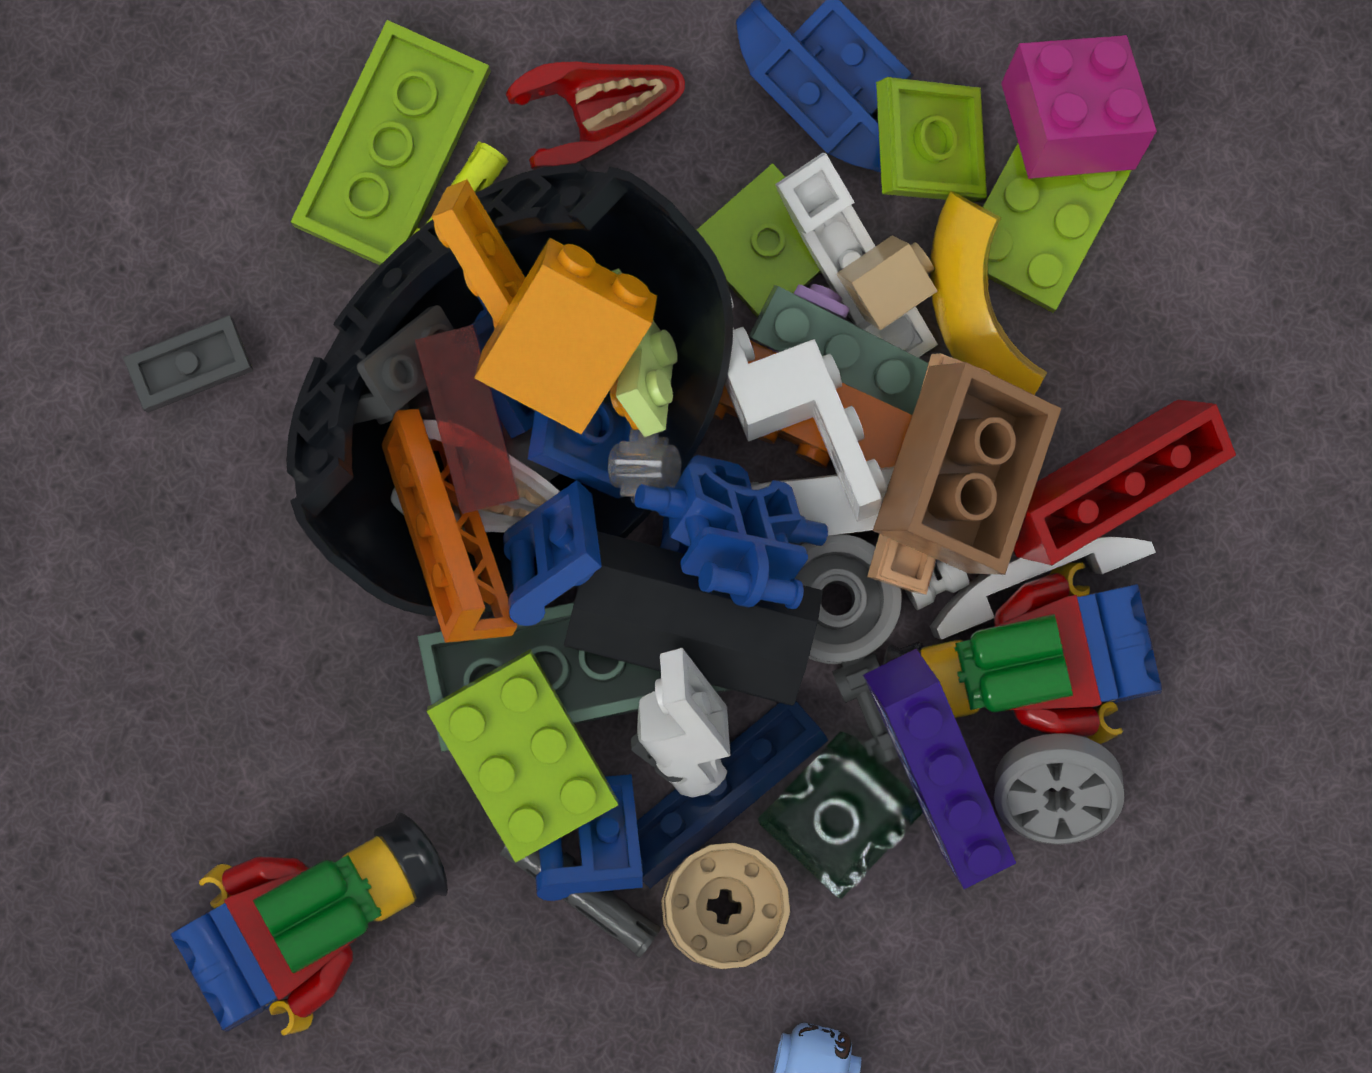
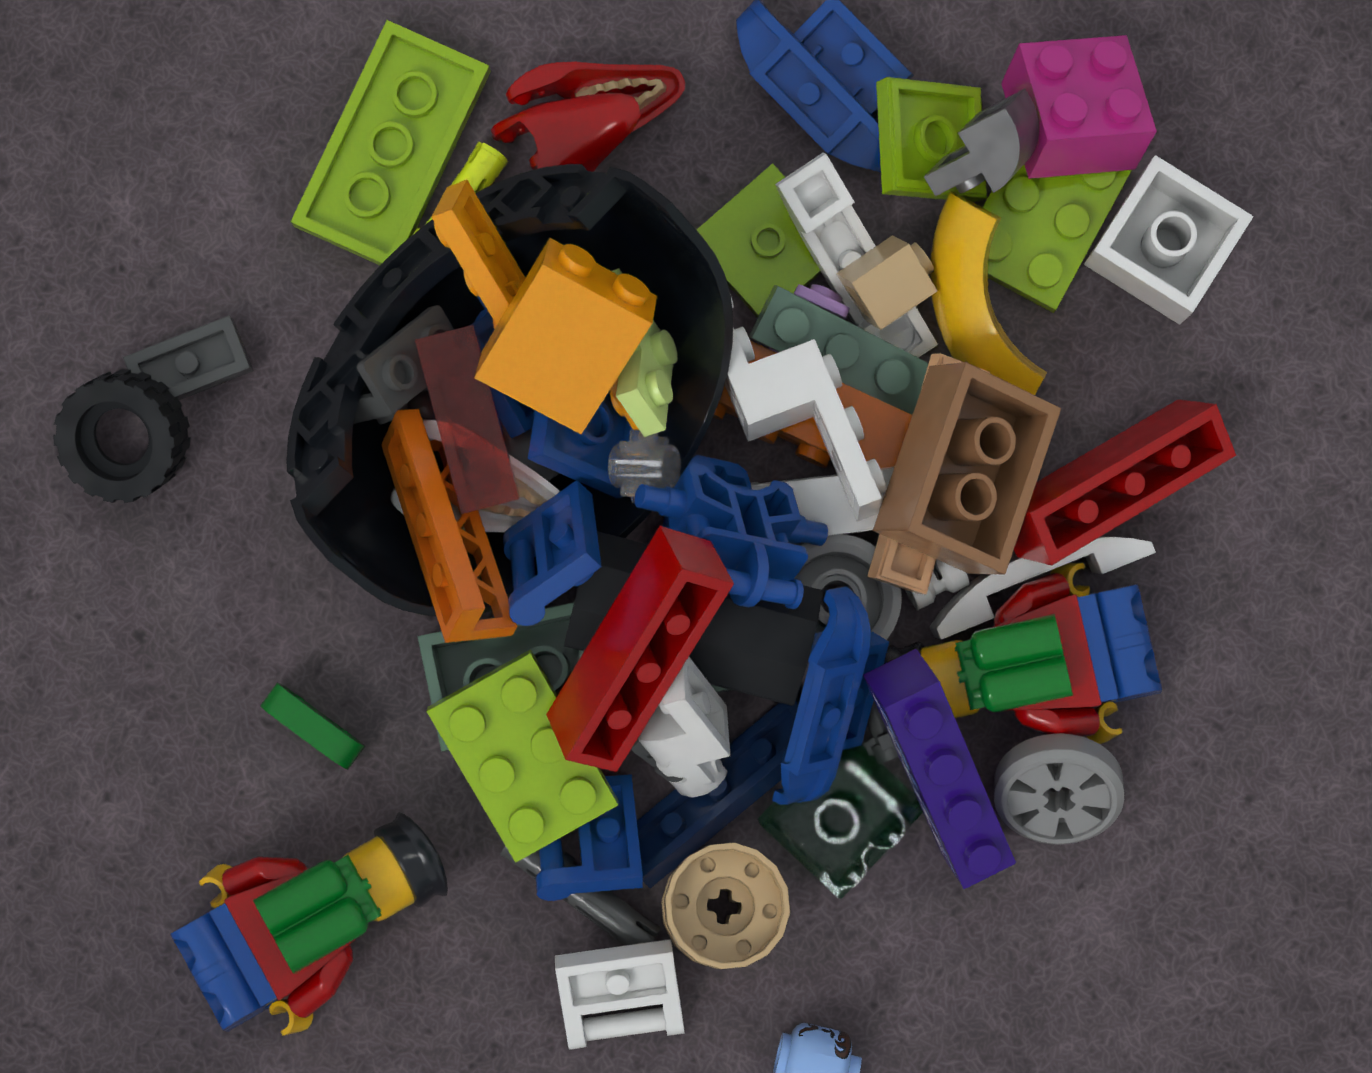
none -> black tyre [53,370,191,503]
none -> green beam [260,682,365,770]
none -> red animal [491,93,640,172]
none -> red brick [546,526,734,772]
none -> white plate [555,939,685,1050]
none -> blue plate [772,586,889,805]
none -> flat silver brick [924,89,1039,196]
none -> white brick [1084,155,1254,325]

